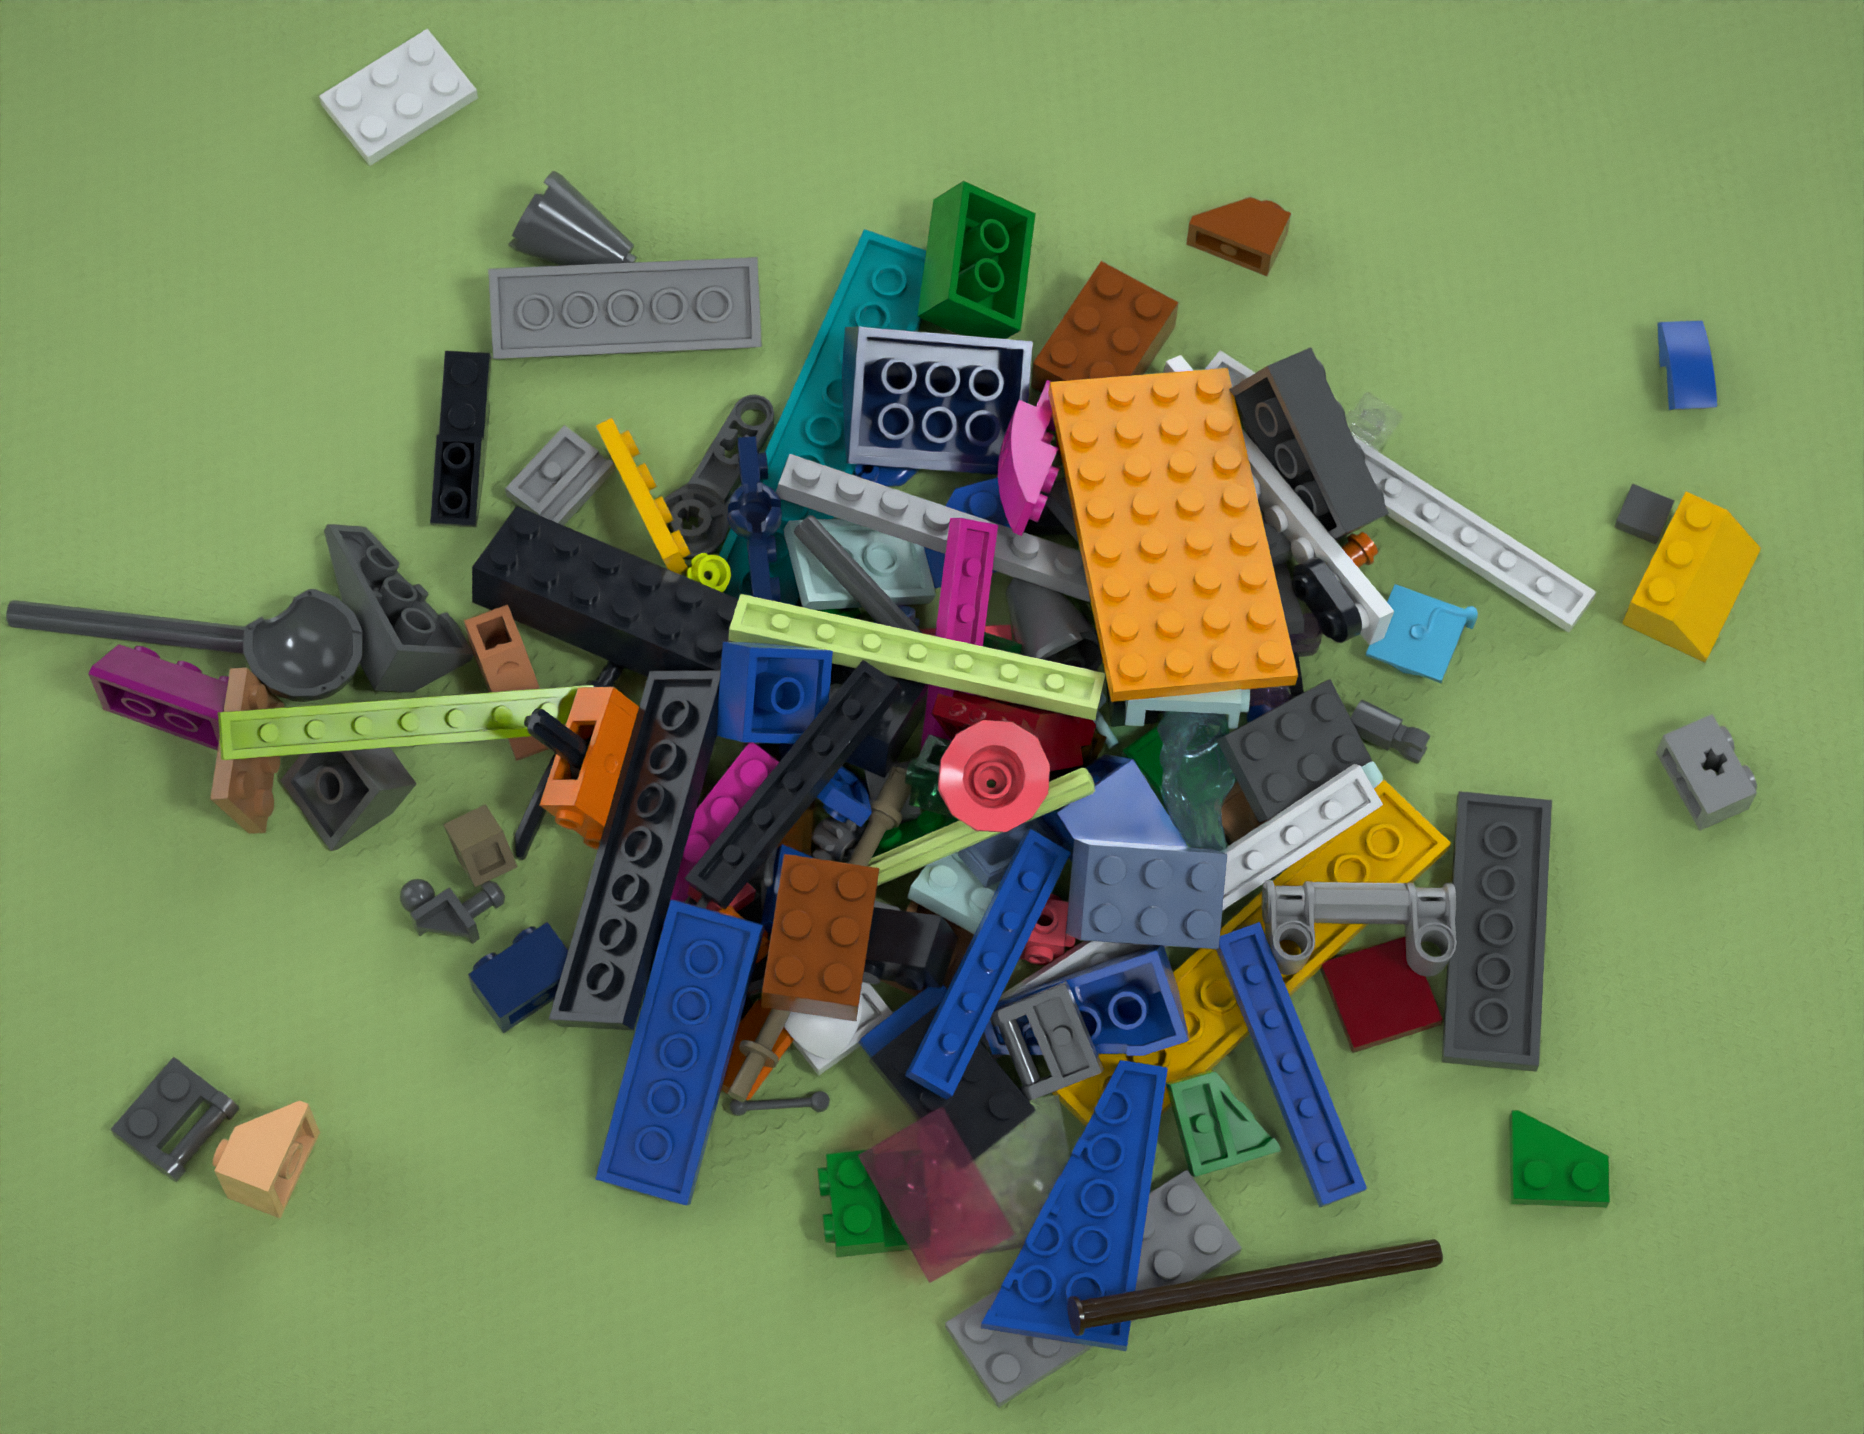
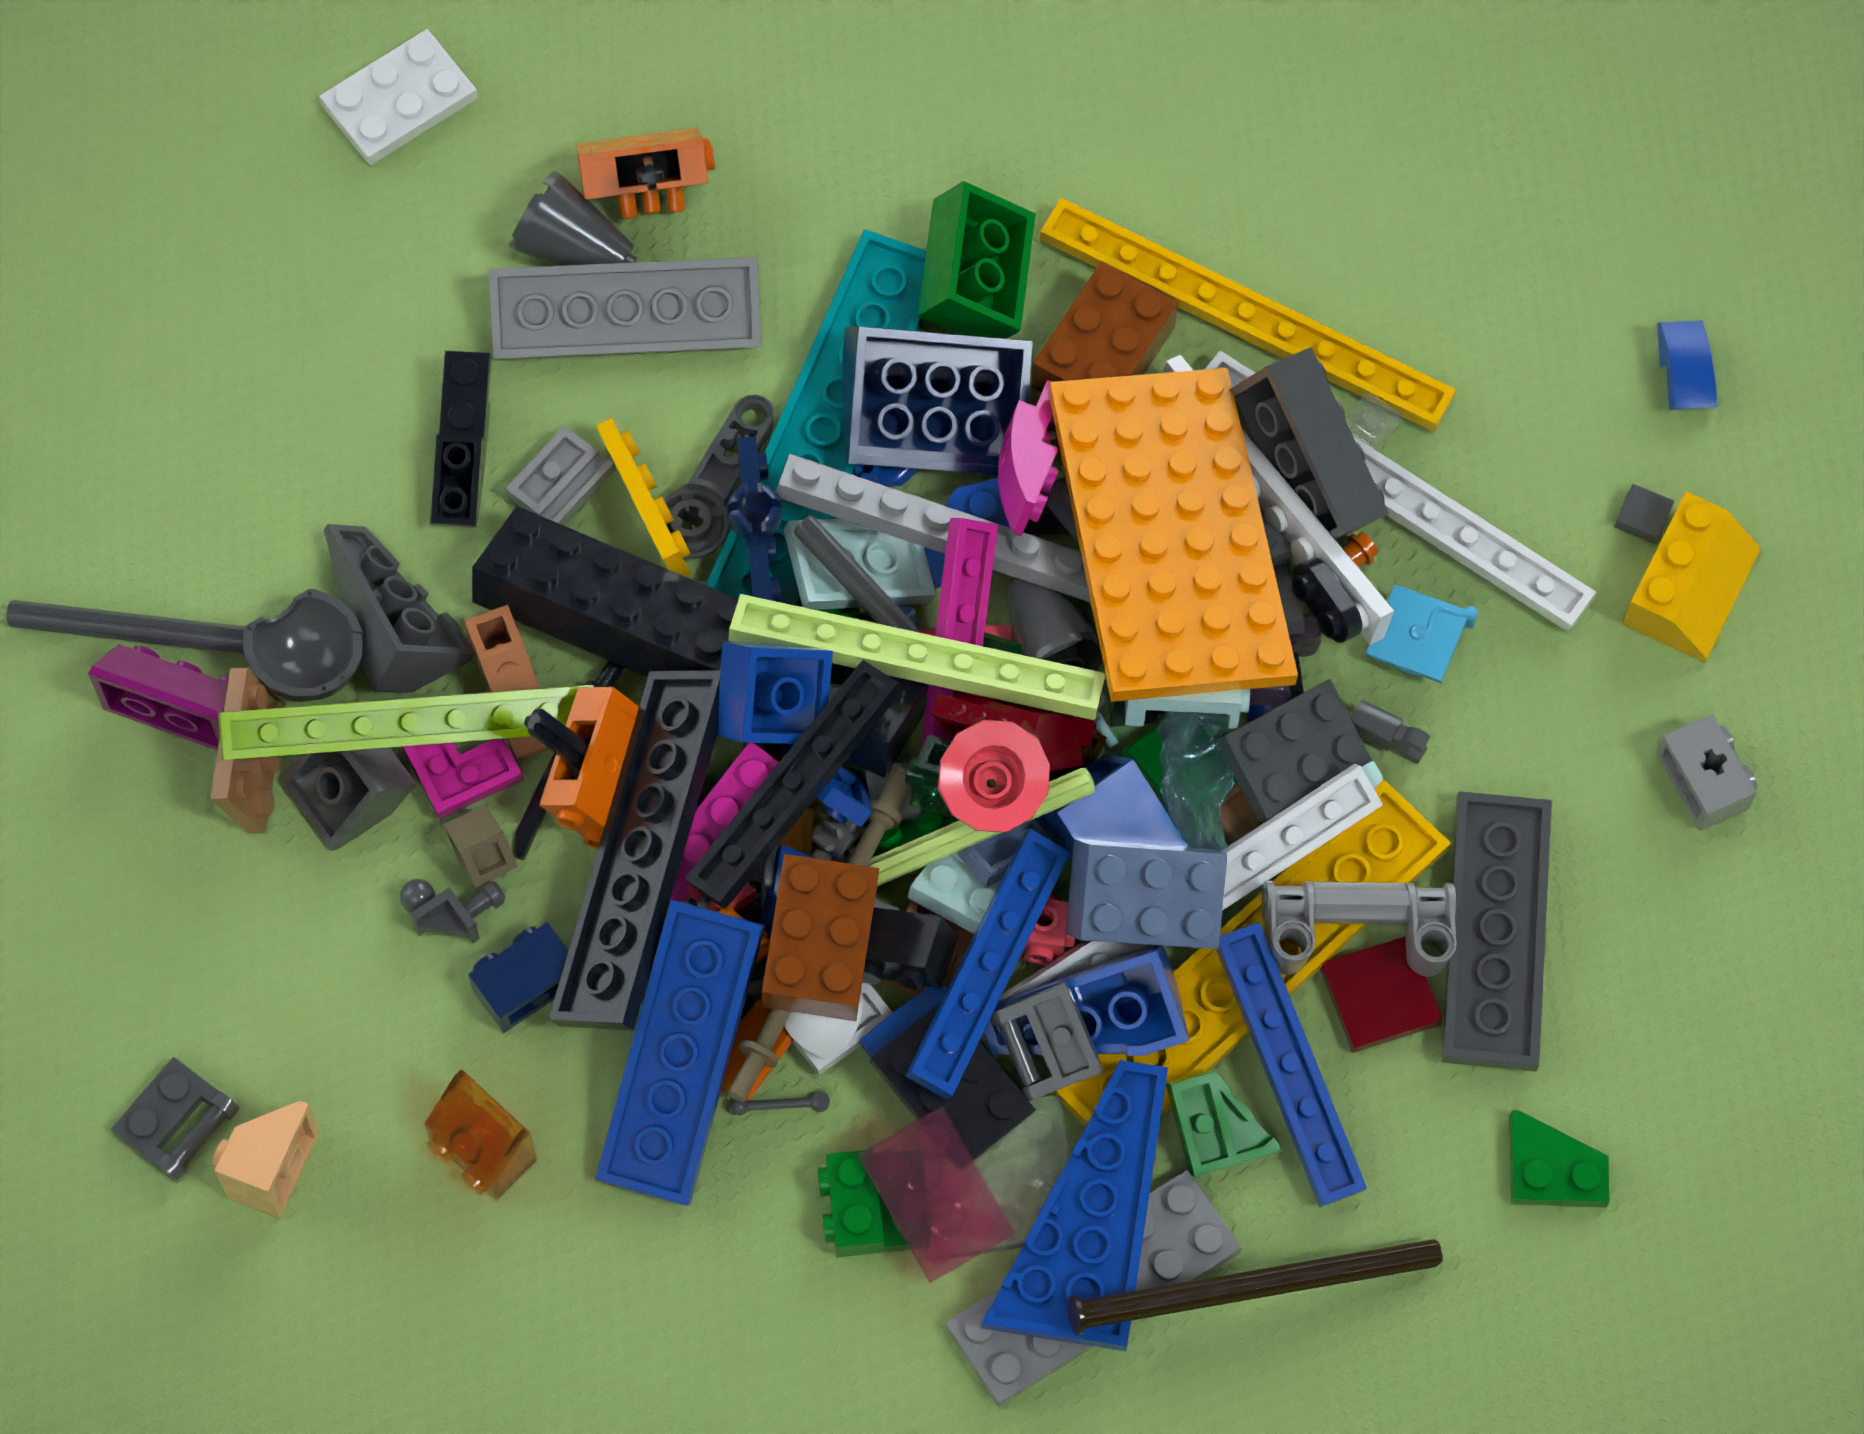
neon yellow plate [687,553,731,592] -> none
dark orange slope [1186,197,1291,277] -> none
none -> dark pink plate [402,739,523,820]
none -> clear orange slope [424,1069,537,1201]
none -> orange piece [576,127,715,219]
none -> yellow plate [1039,197,1456,433]

